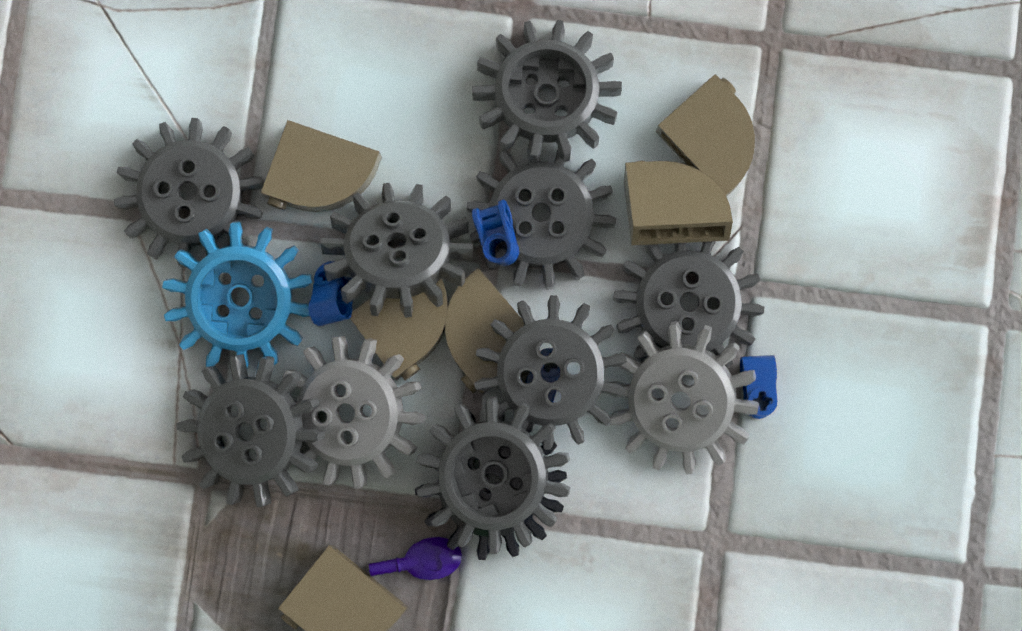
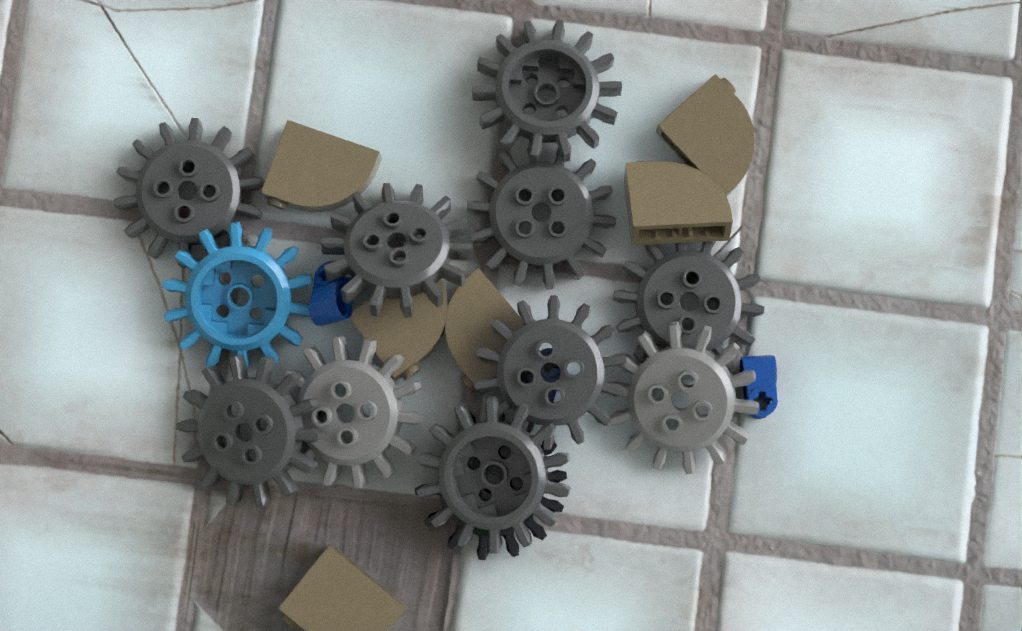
dark purple piece [368,537,462,580] -> none
blue piece [472,200,519,266] -> none

